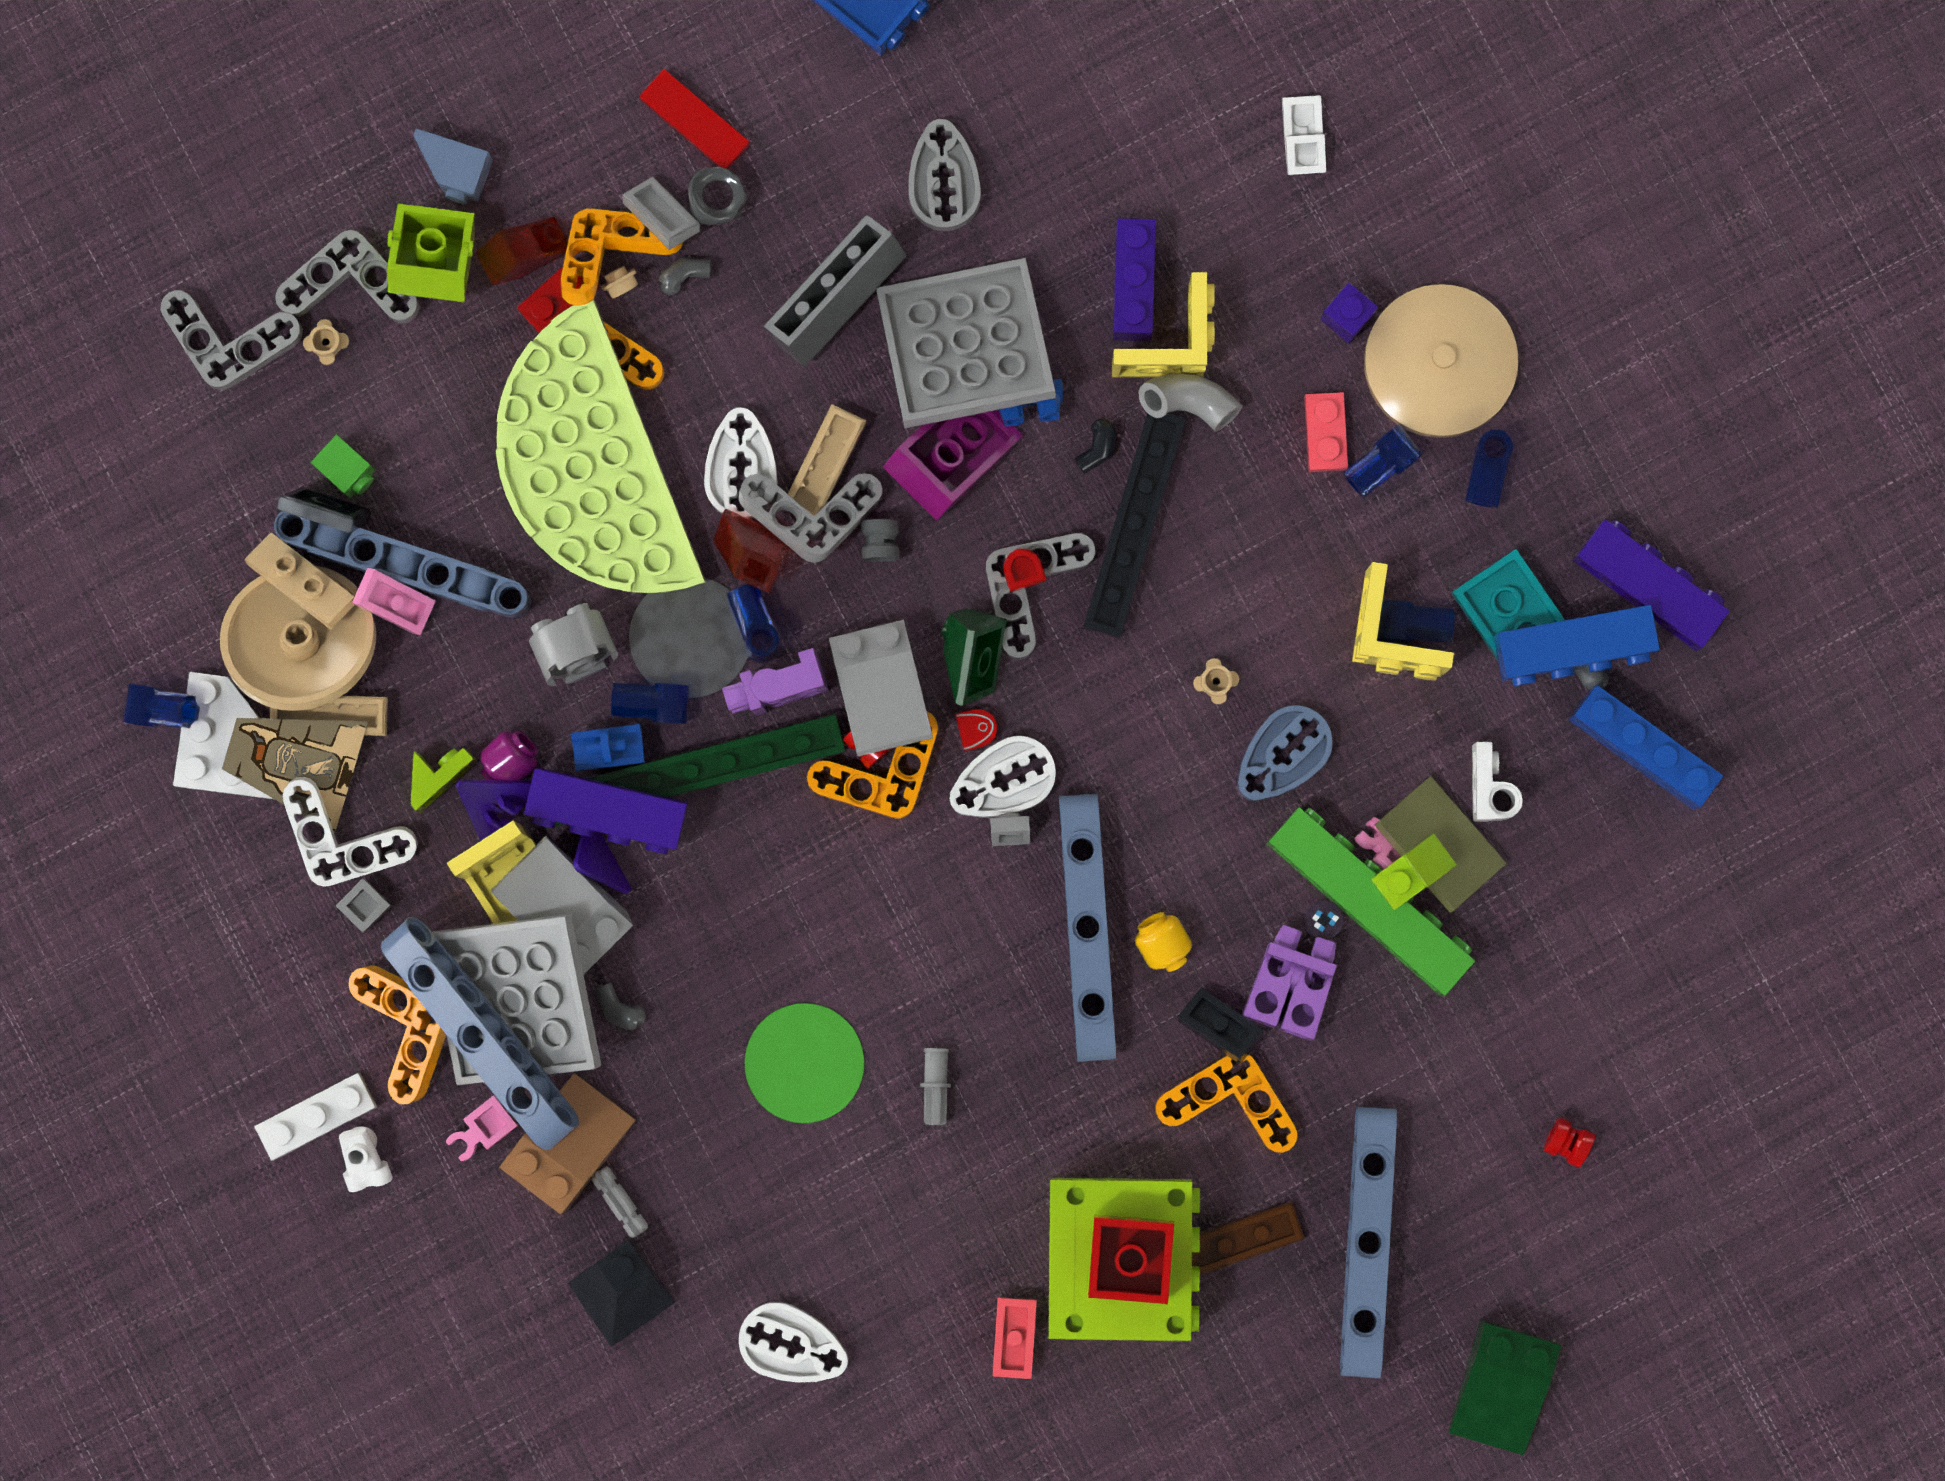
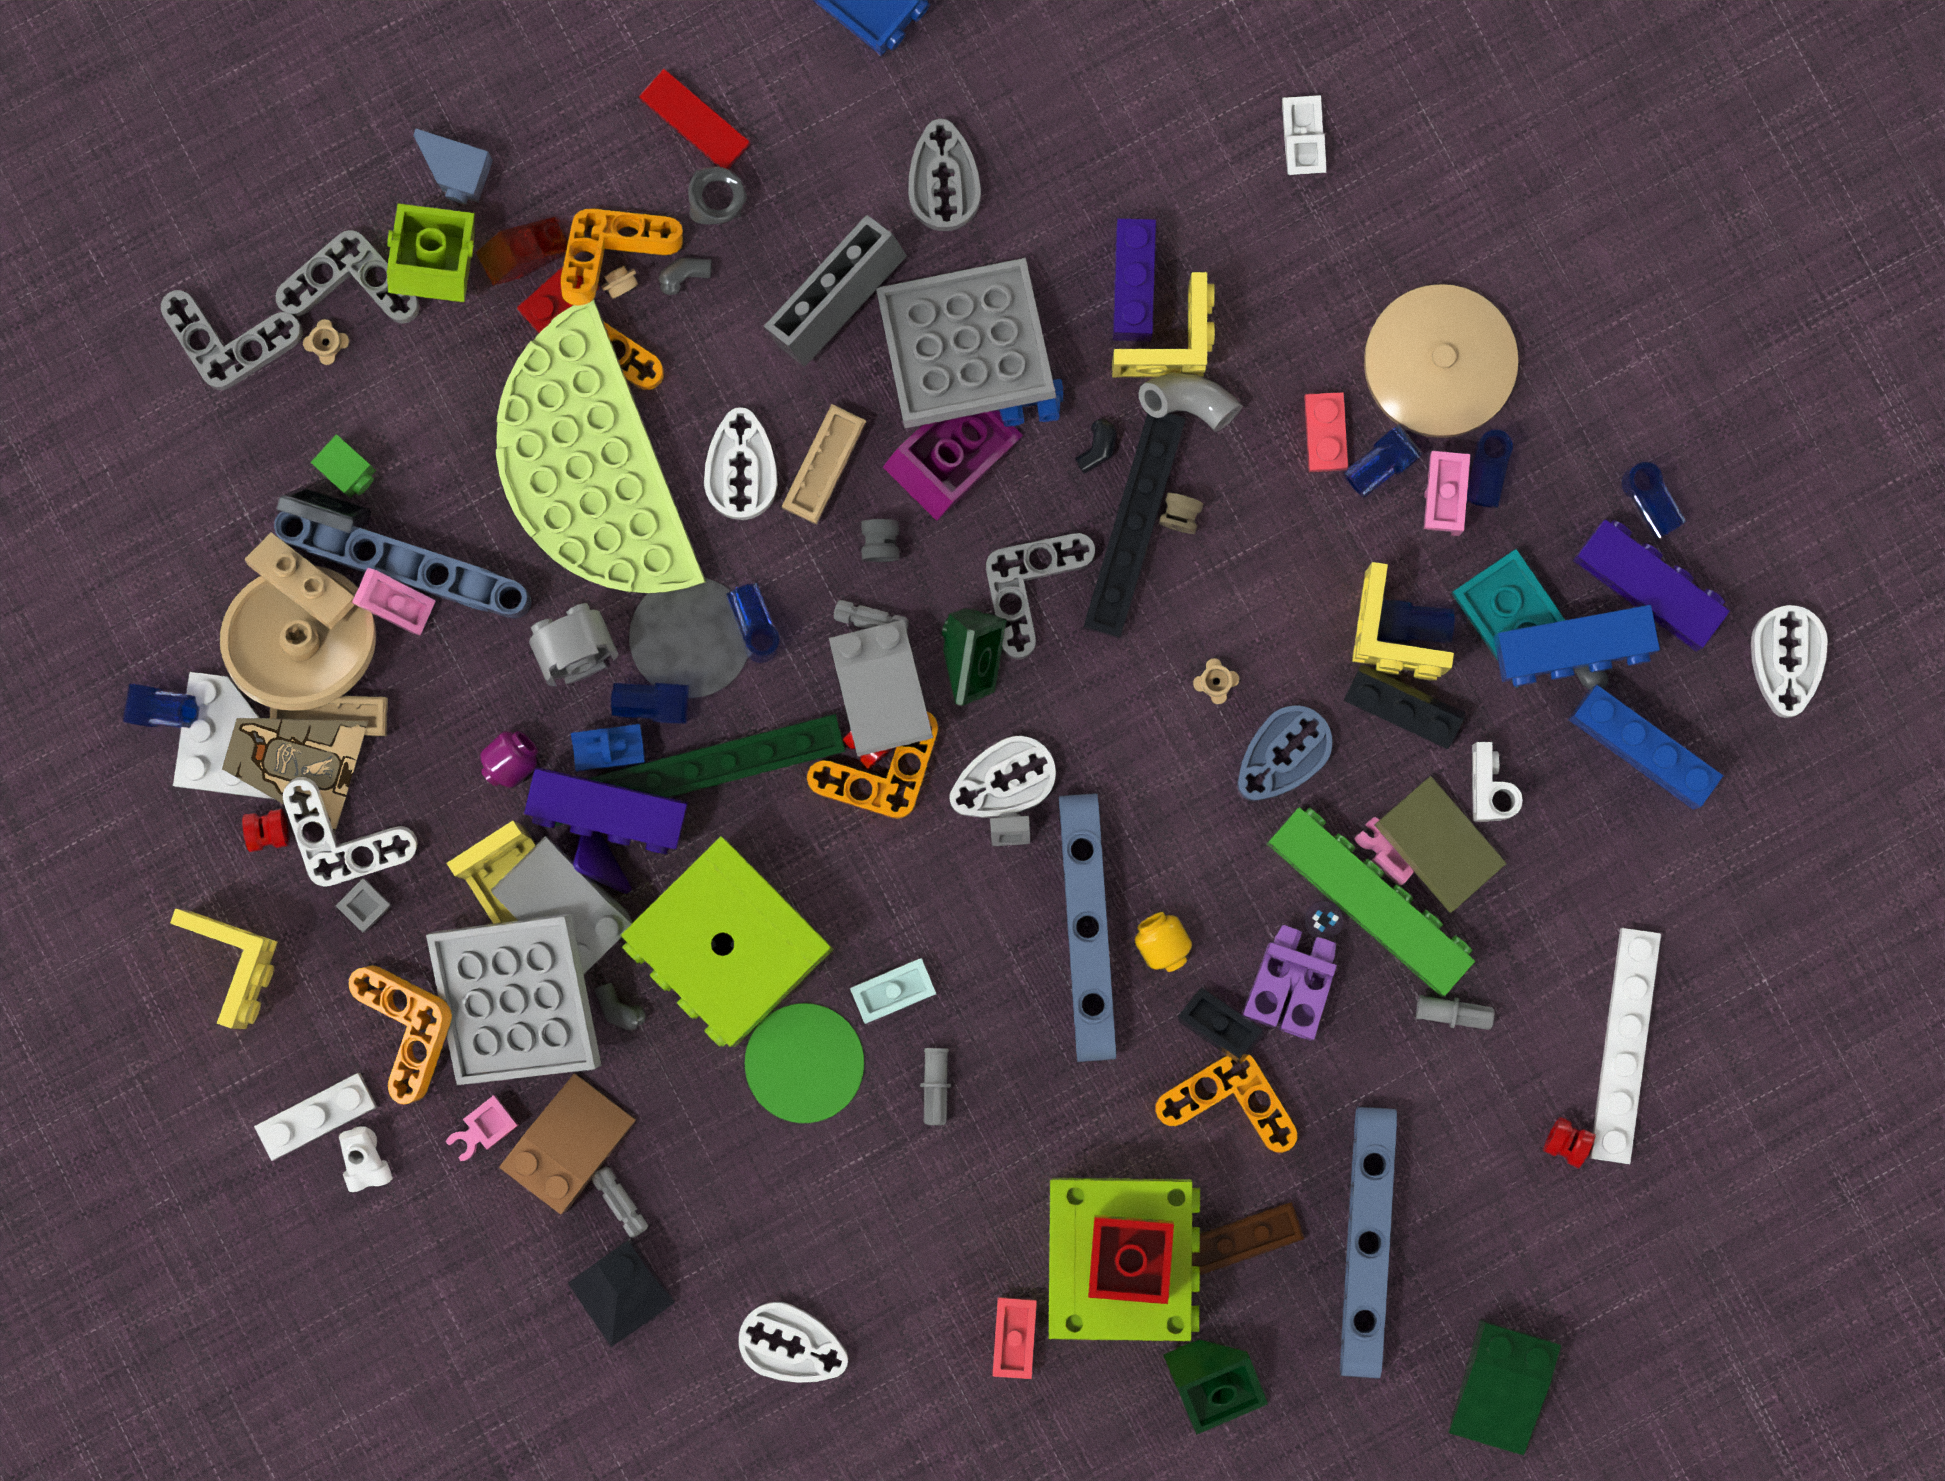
sand blue beam [381,917,579,1150] -> none
lime slope [411,748,478,813] -> none
dark purple piece [456,780,532,841] -> none
light grey tile [622,176,700,250] -> none
clear red slope [713,509,792,593] -> none
medium lavender hips [722,648,829,716] -> none
light grey beam [739,473,883,563] -> none
red tile [955,709,997,752] -> none
red tile [1003,548,1047,593] -> none
dark purple brick [1320,282,1378,344] -> none
lime slope [1371,833,1457,910] -> none
none -> light yellow bracket [170,909,278,1029]
none -> red wheel [242,809,289,852]
none -> lime gear [620,836,834,1047]
none -> light grey axle [834,600,909,631]
none -> light aqua plate [850,958,936,1024]
none -> dark tan wheel [1159,493,1204,534]
none -> dark green slope [1163,1339,1268,1435]
none -> black plate [1343,664,1466,749]
none -> light grey axle [1415,995,1495,1030]
none -> bright pink panel [1424,451,1470,536]
none -> white plate [1589,928,1661,1164]
none -> clear blue piece [1621,462,1687,539]
none -> white piece [1751,605,1828,718]

